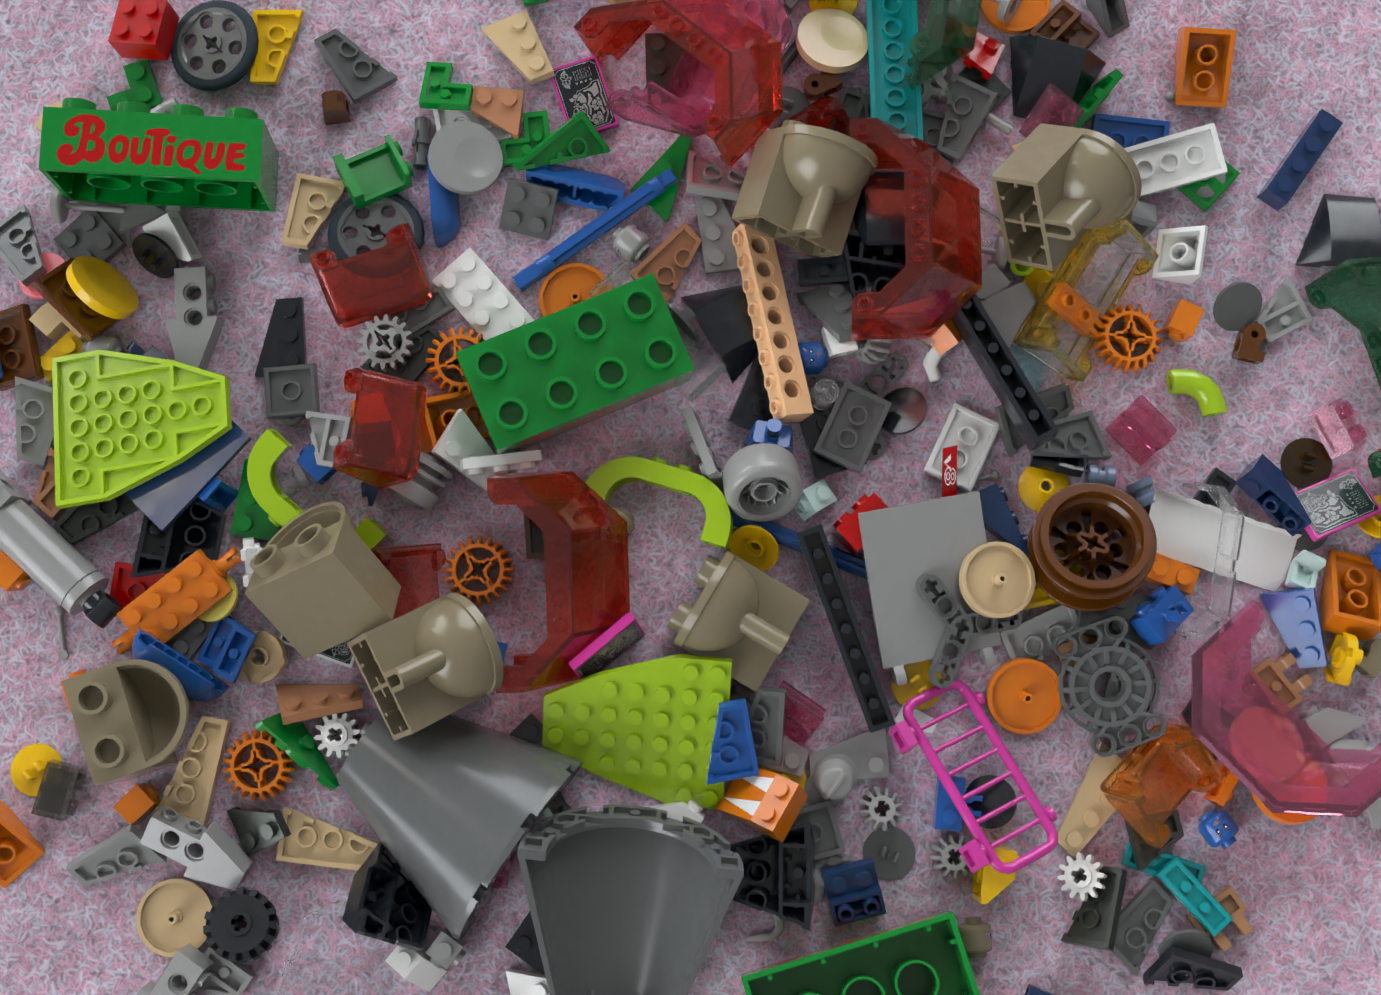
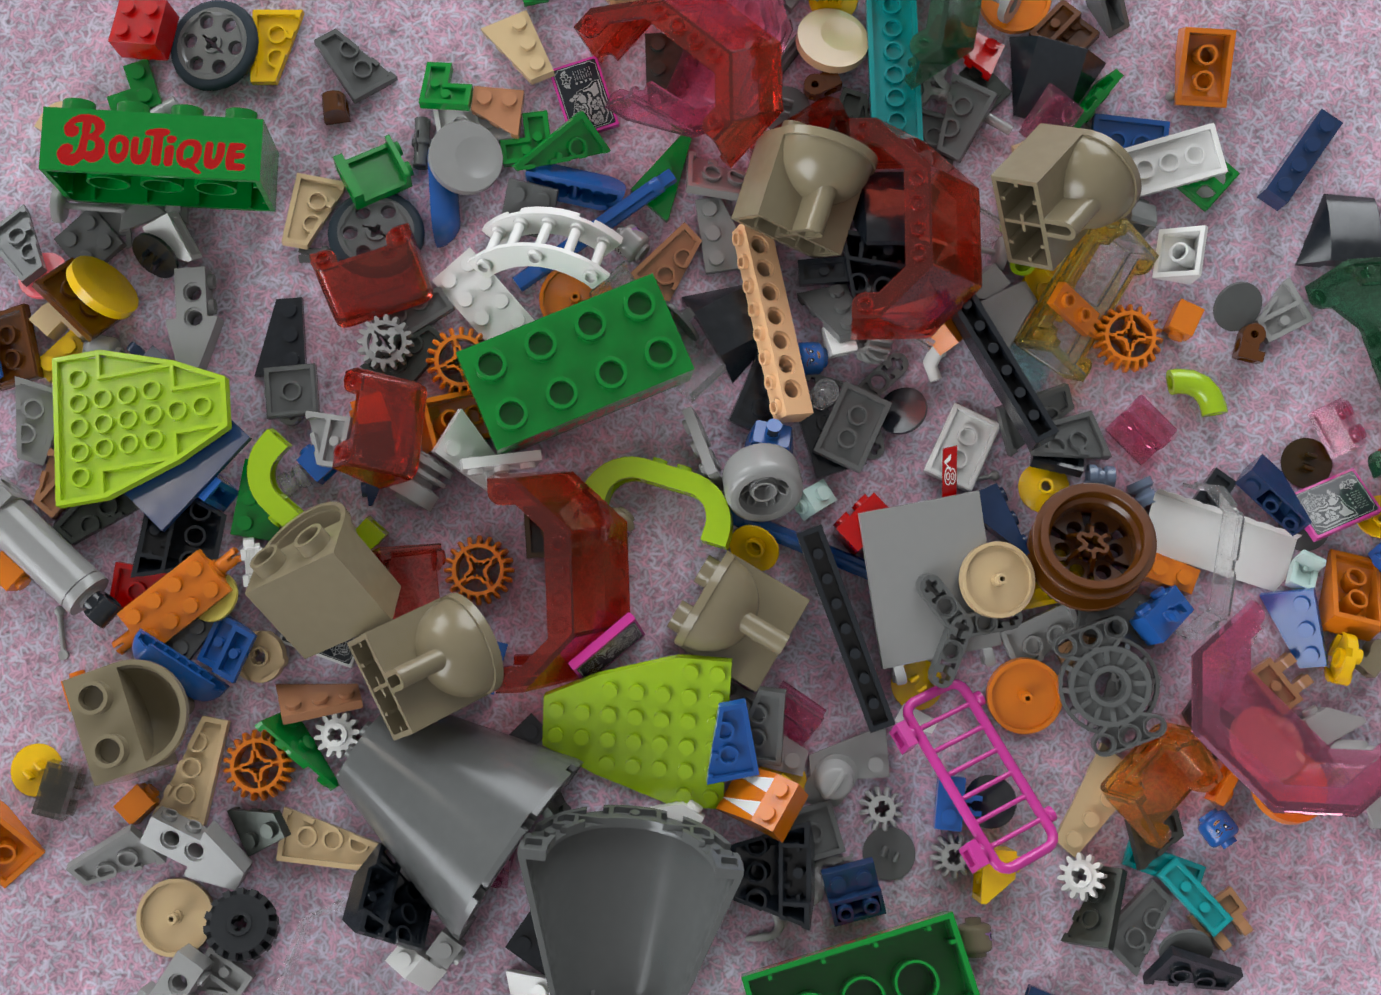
none -> white fence [467,206,623,289]

